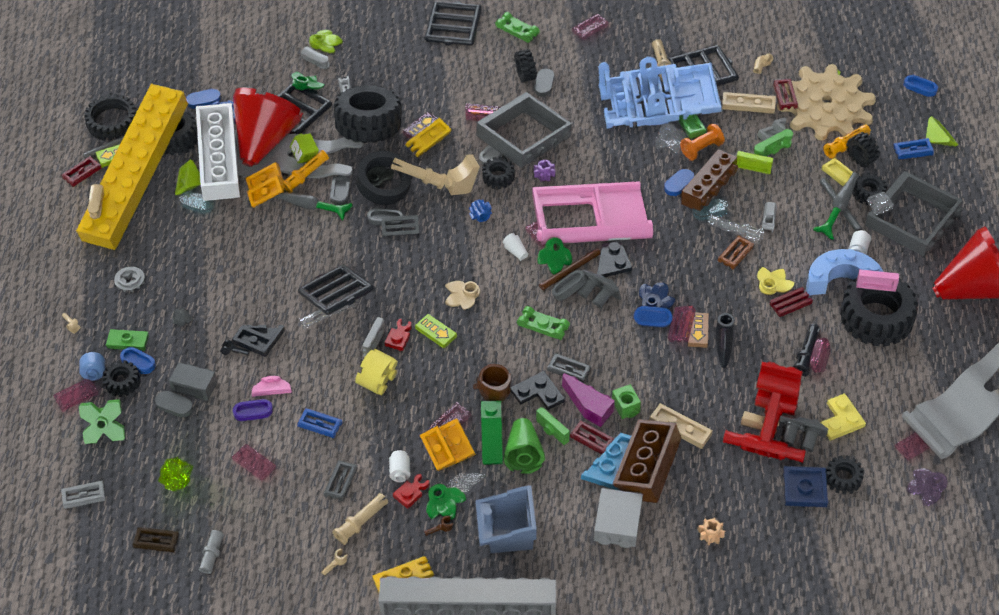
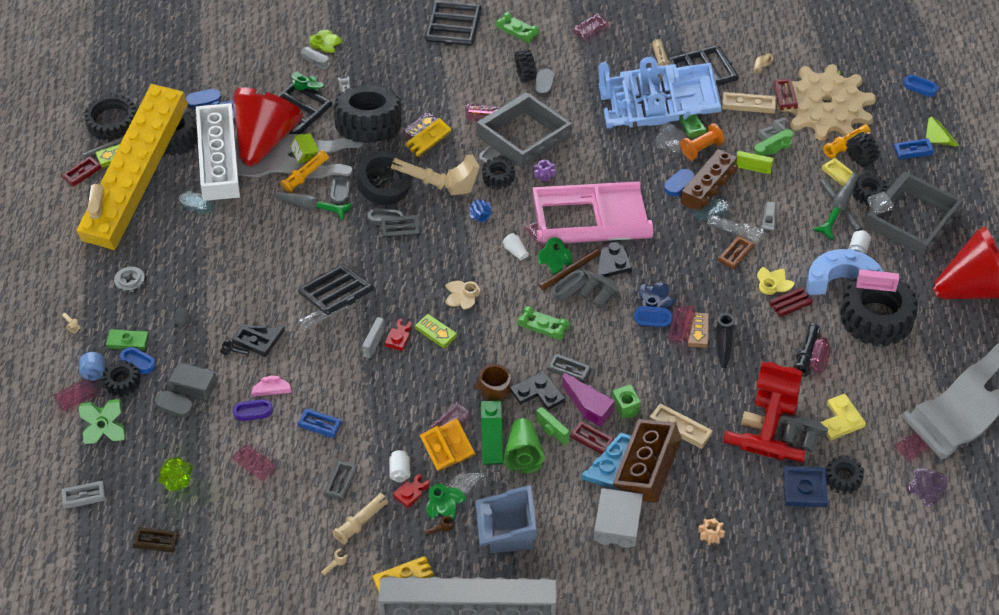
lime slope [175,159,201,195] -> none
light grey pin [199,530,224,574] -> none
light orange slope [245,162,284,208] -> none
light yellow brick [355,348,398,396] -> none

